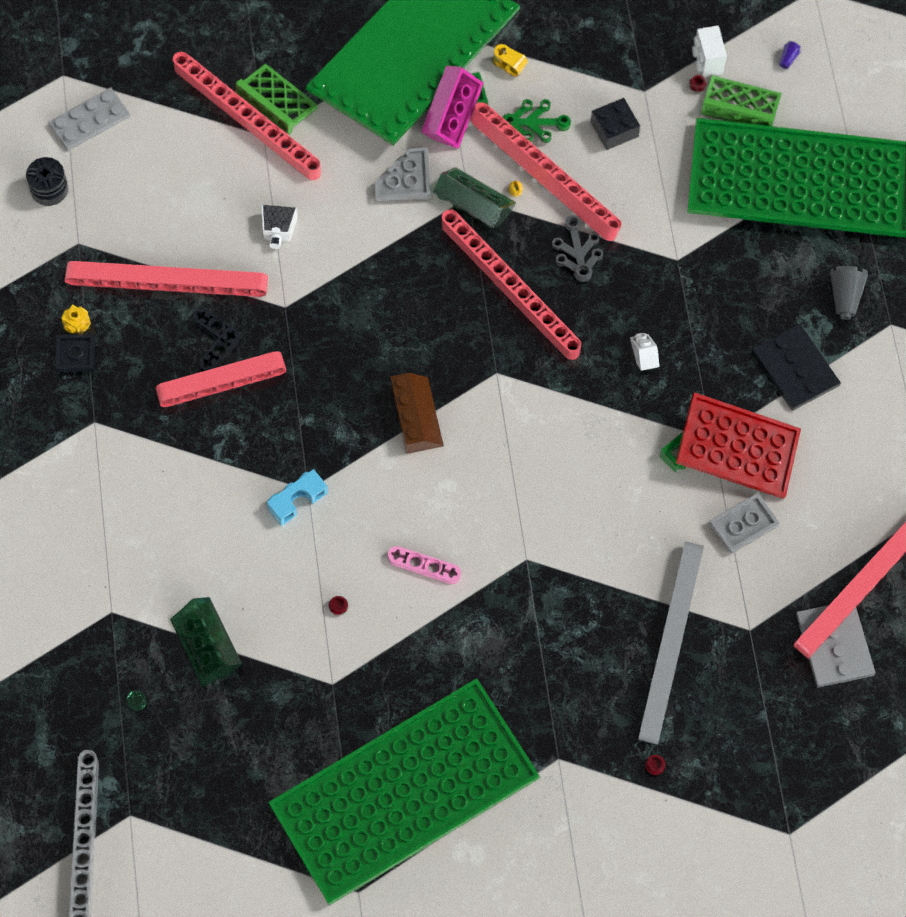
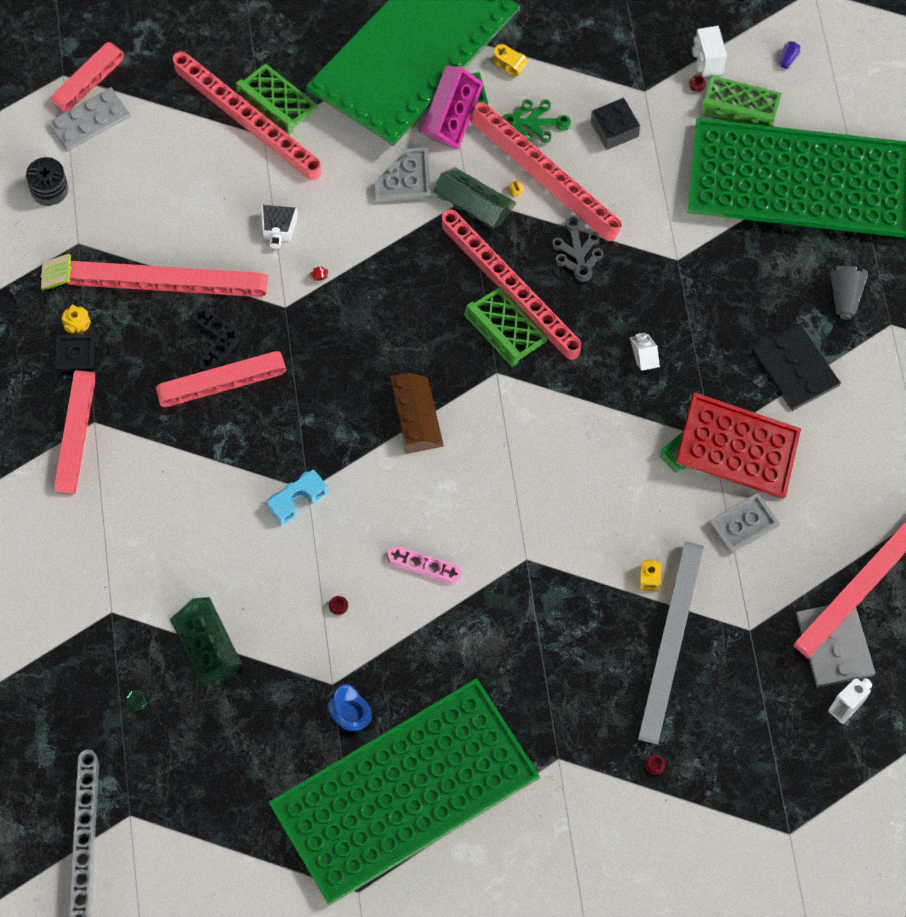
none -> piece [40,254,72,290]
none -> coral beam [51,42,124,112]
none -> coral beam [55,370,95,494]
none -> red plate [310,266,329,281]
none -> blue piece [327,684,372,731]
none -> bright green fence [464,287,548,367]
none -> yellow brick [639,559,661,591]
none -> white torso [828,678,872,724]

